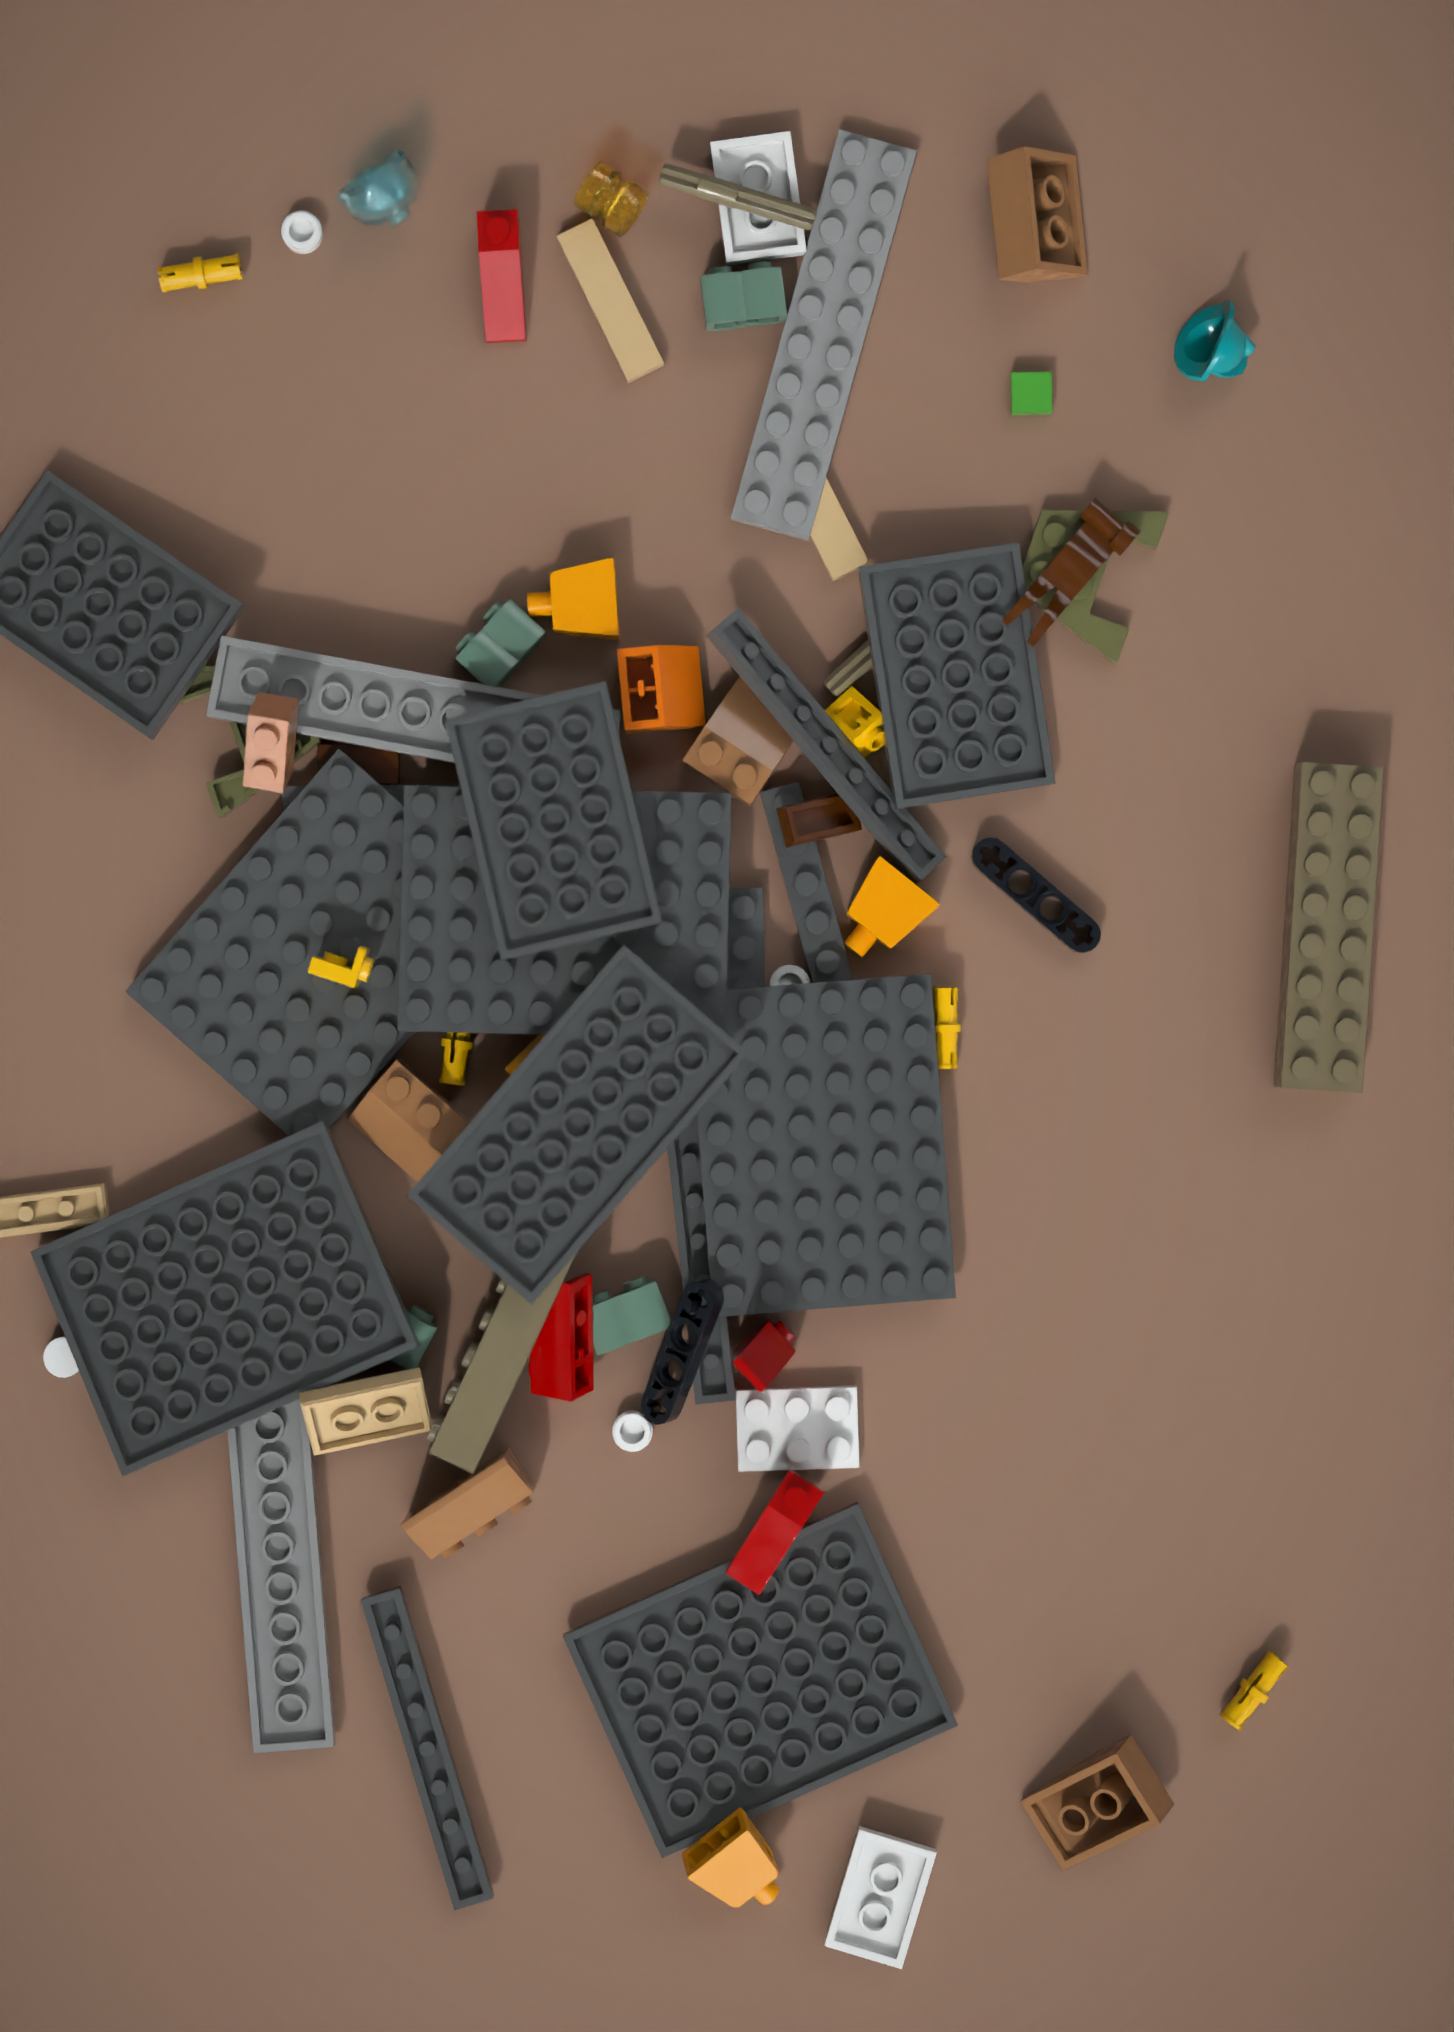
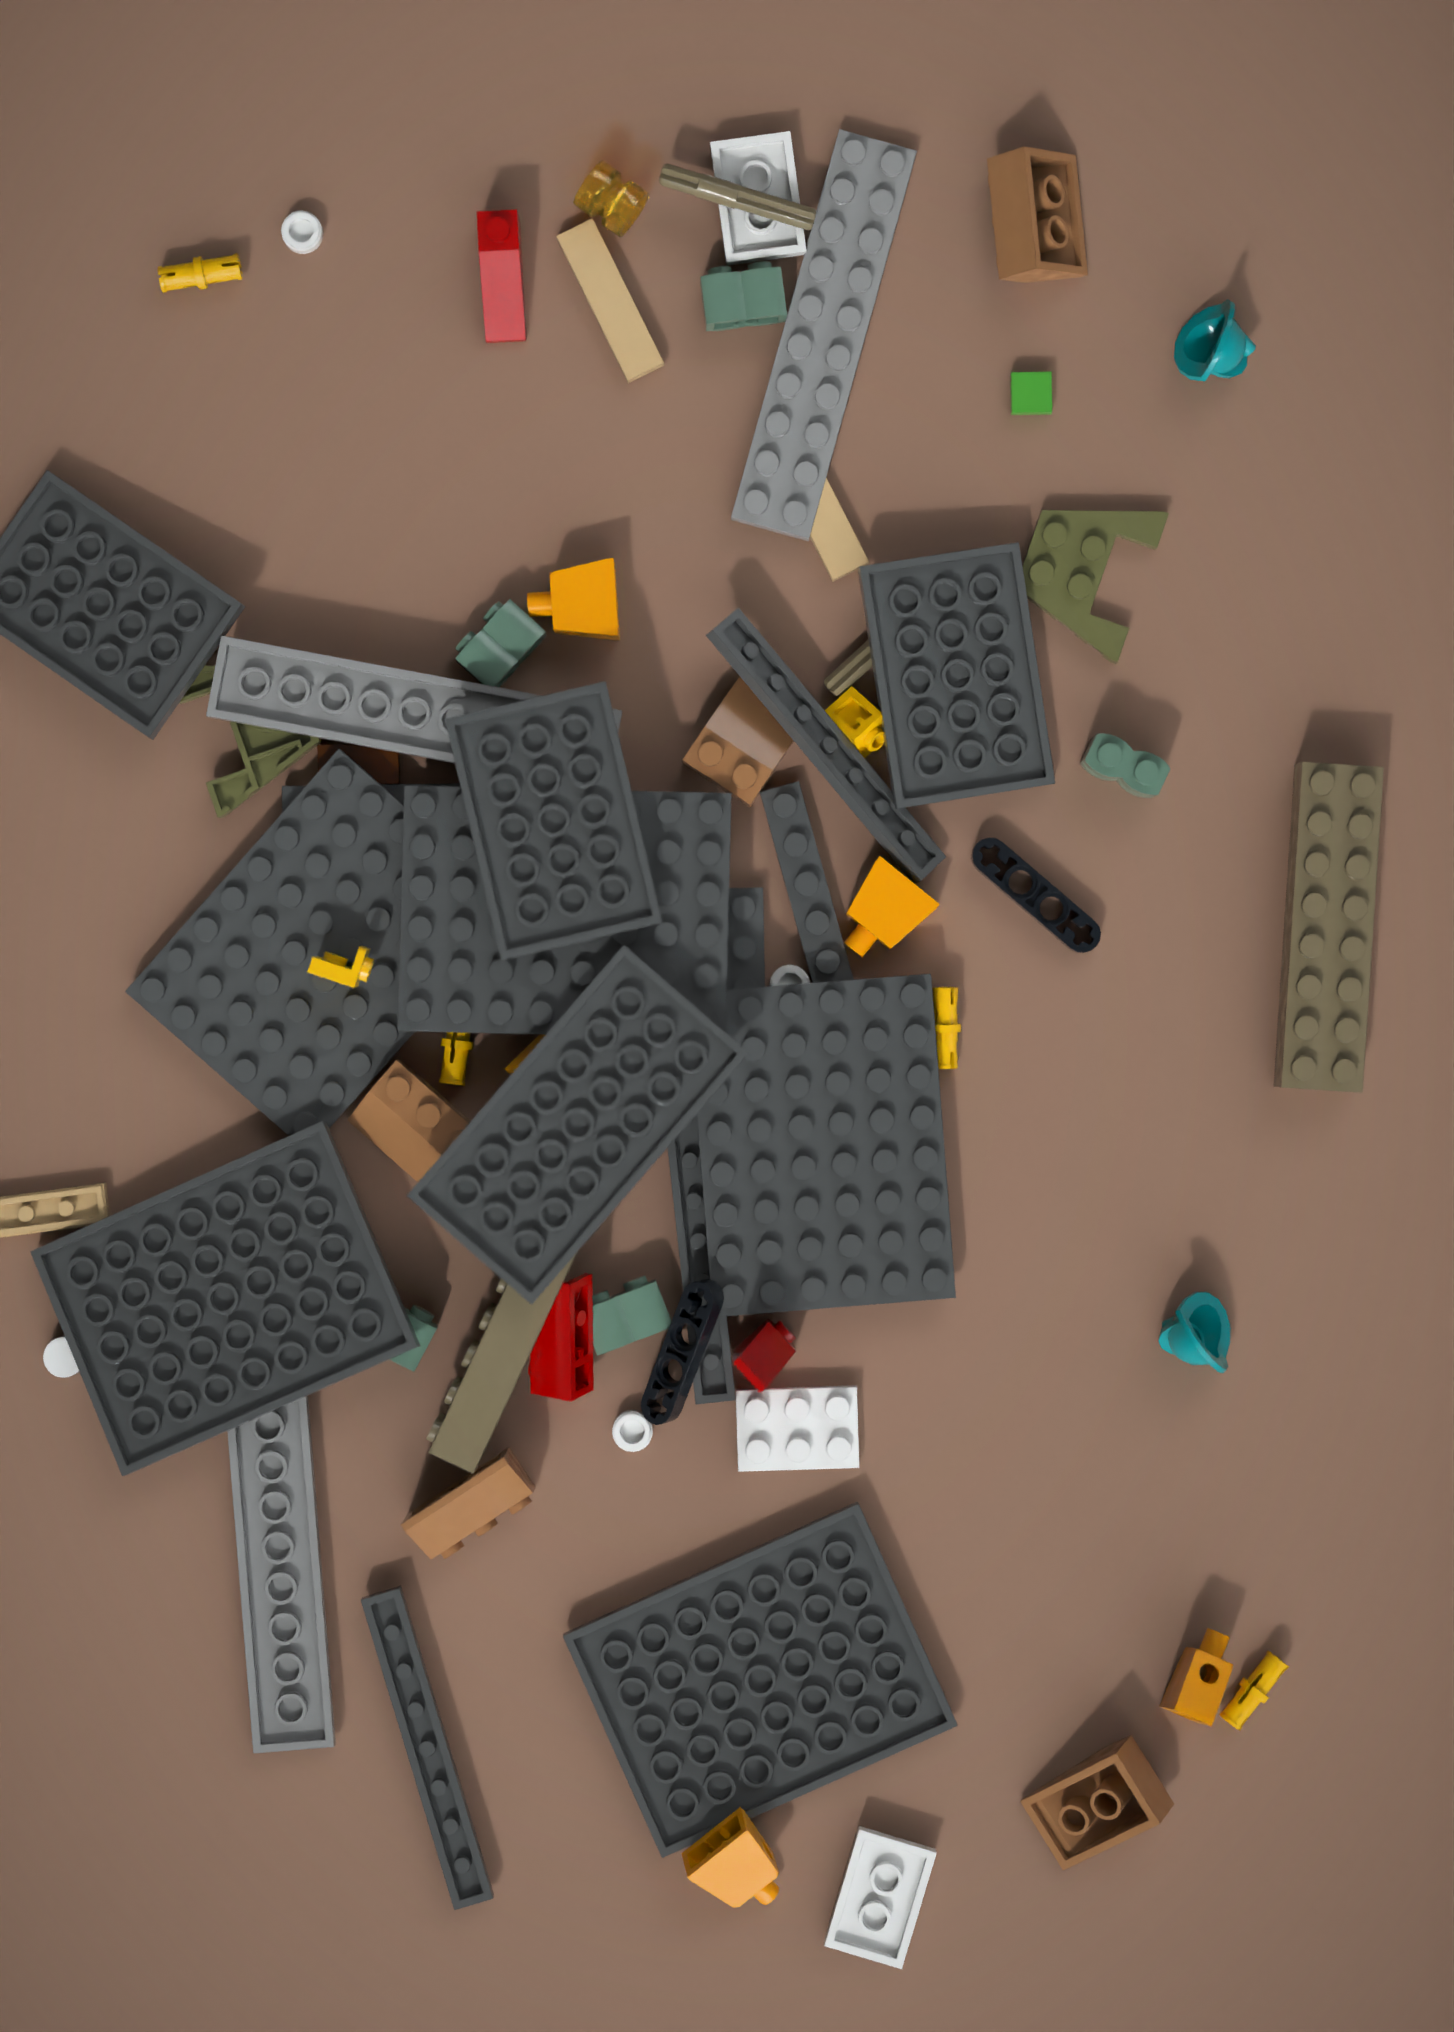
nougat brick [243,692,299,793] -> none
tan tile [299,1367,432,1456] -> none
clear light blue cylinder [336,148,418,227] -> none
orange slope [617,645,706,734] -> none
red slope [725,1470,825,1595] -> none
reddish brown tile [776,794,862,848] -> none
reddish brown flag [1002,498,1141,647] -> none
none -> sand green brick [1080,733,1171,798]
none -> teal helmet [1158,1292,1230,1373]
none -> light orange torso [1159,1628,1233,1726]

